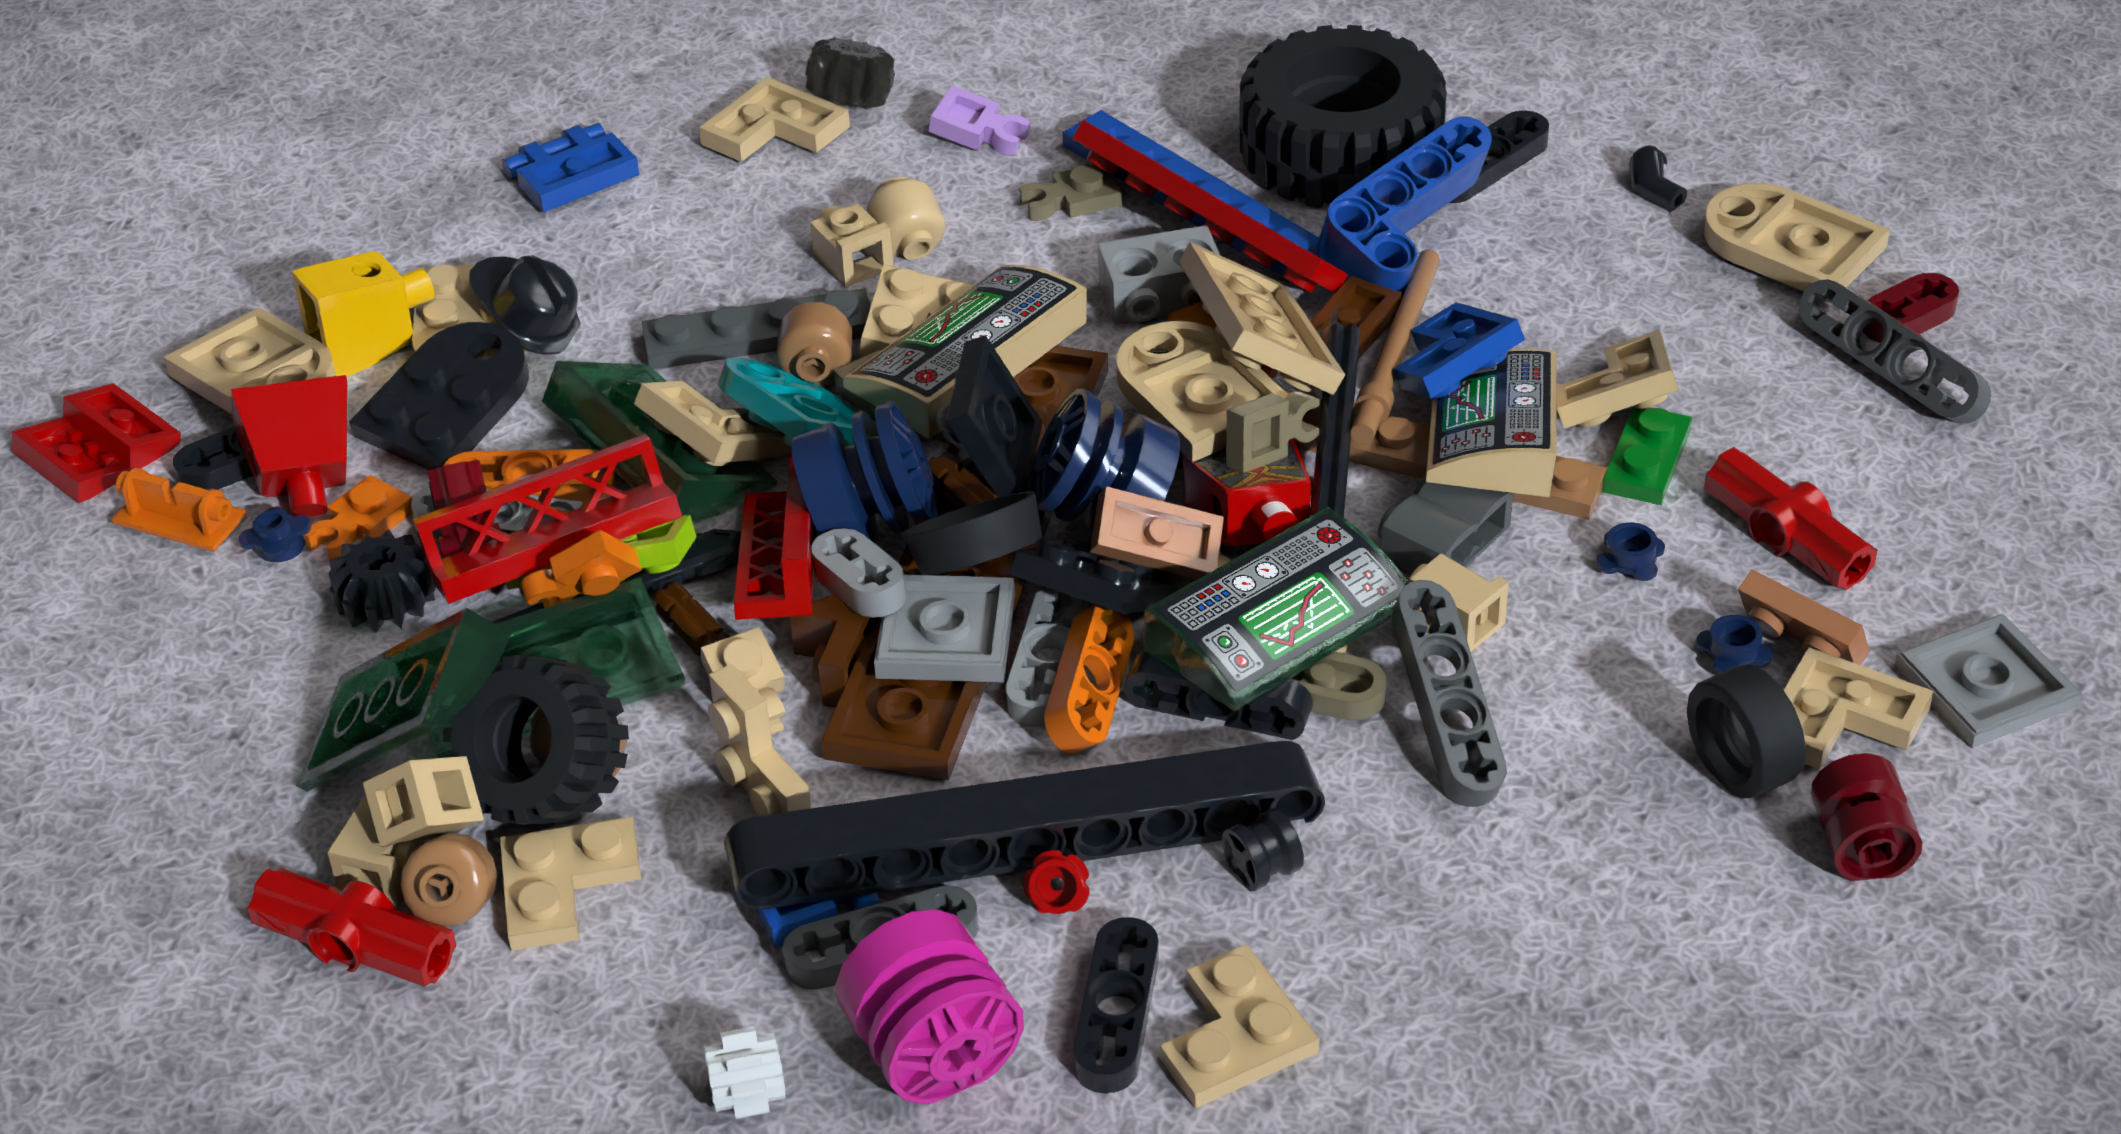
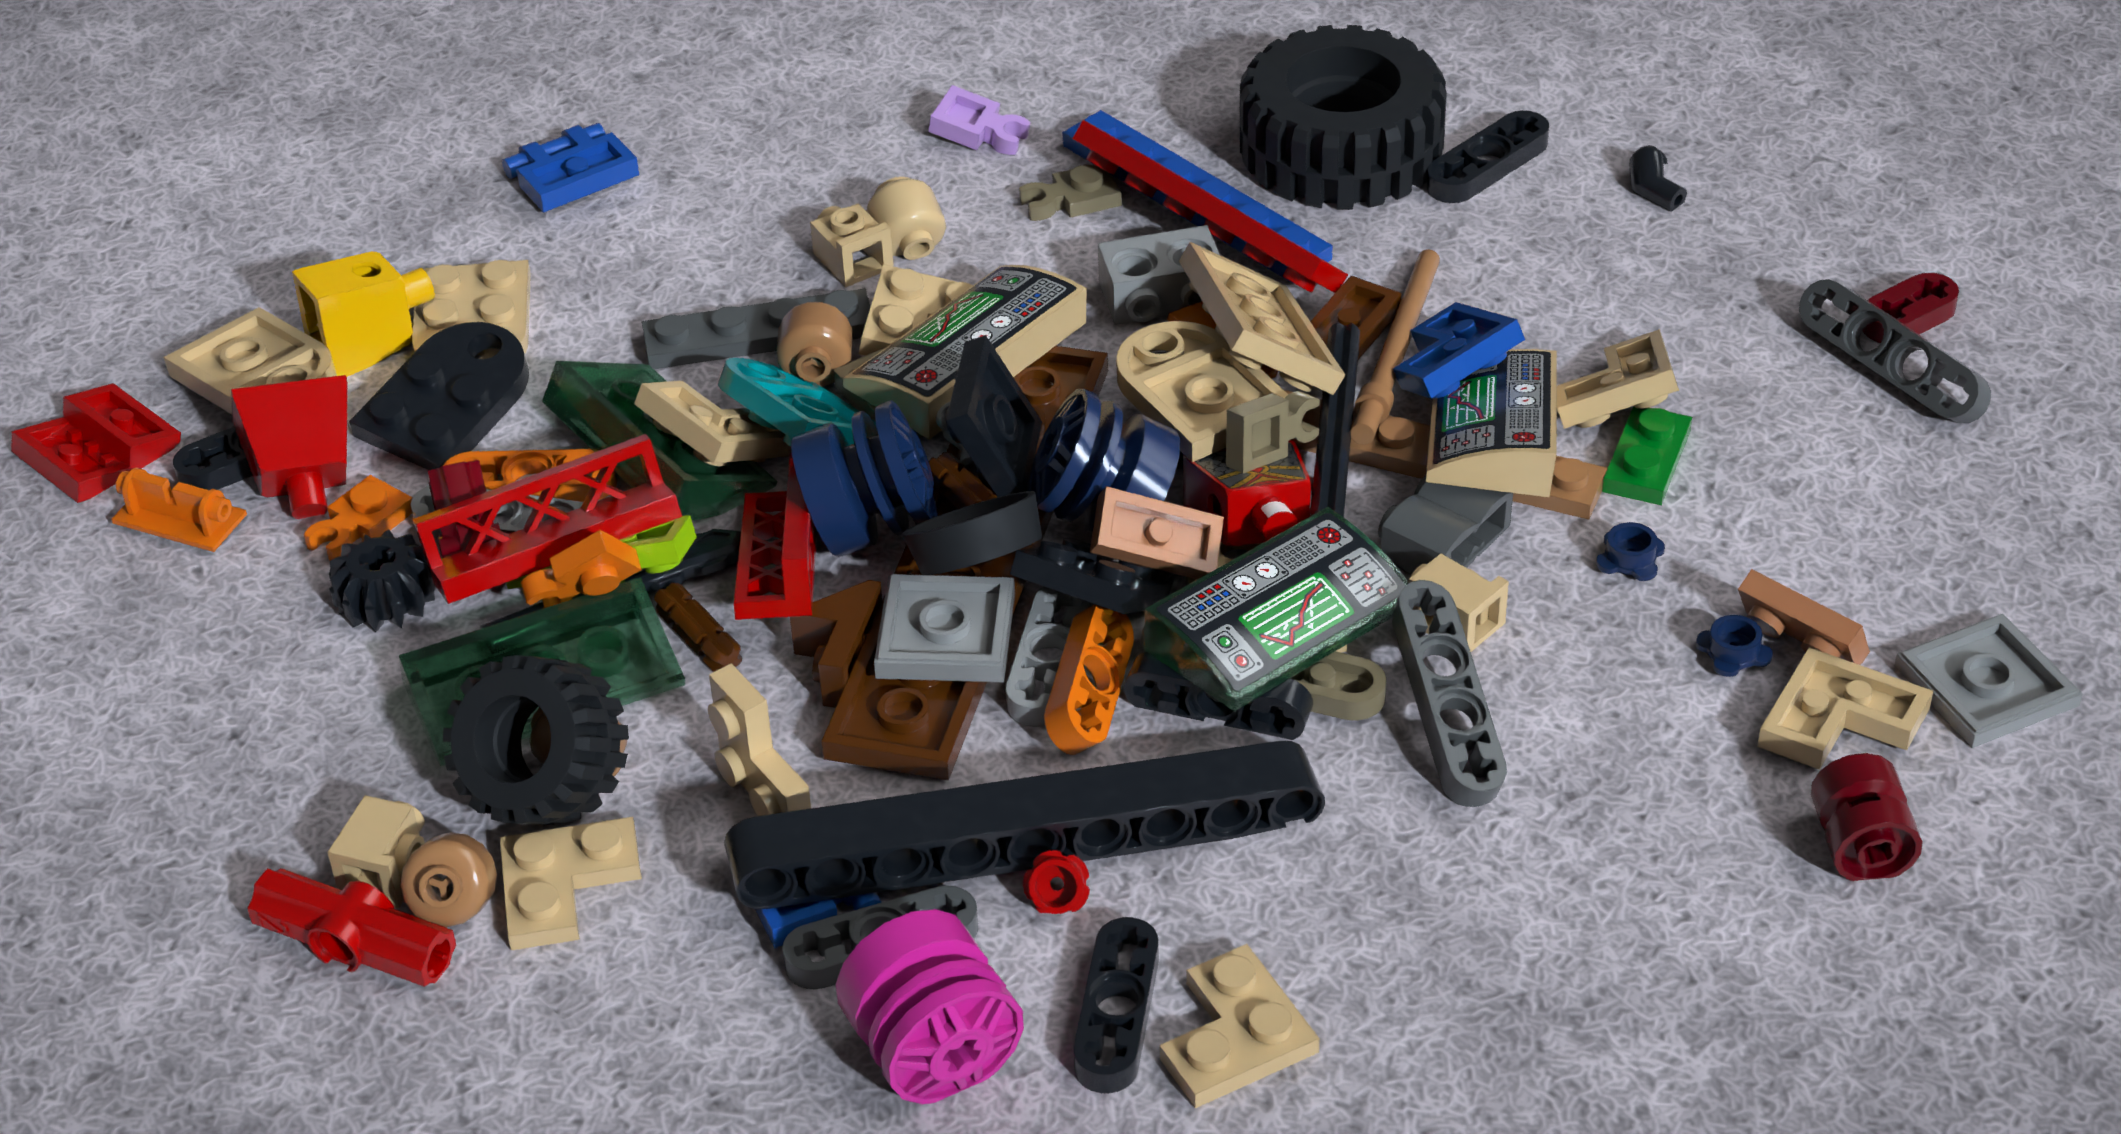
dark blue plate [239,507,312,562] -> none
clear green slope [296,608,511,792] -> none
tan brick [363,756,484,847] -> none
black piece [469,255,581,355] -> none
tan plate [699,77,850,162] -> none
tan plate [701,627,785,735] -> none
white gear [704,1026,786,1119] -> none
clear smoke gear [805,37,895,110] -> none
light grey beam [811,528,906,618] -> none
black wheel [1222,808,1304,891] -> none
blue beam [1317,116,1492,297] -> none
black tyre [1686,664,1806,799] -> none
tan plate [1703,183,1890,303] -> none
red piece [1704,447,1878,590] -> none

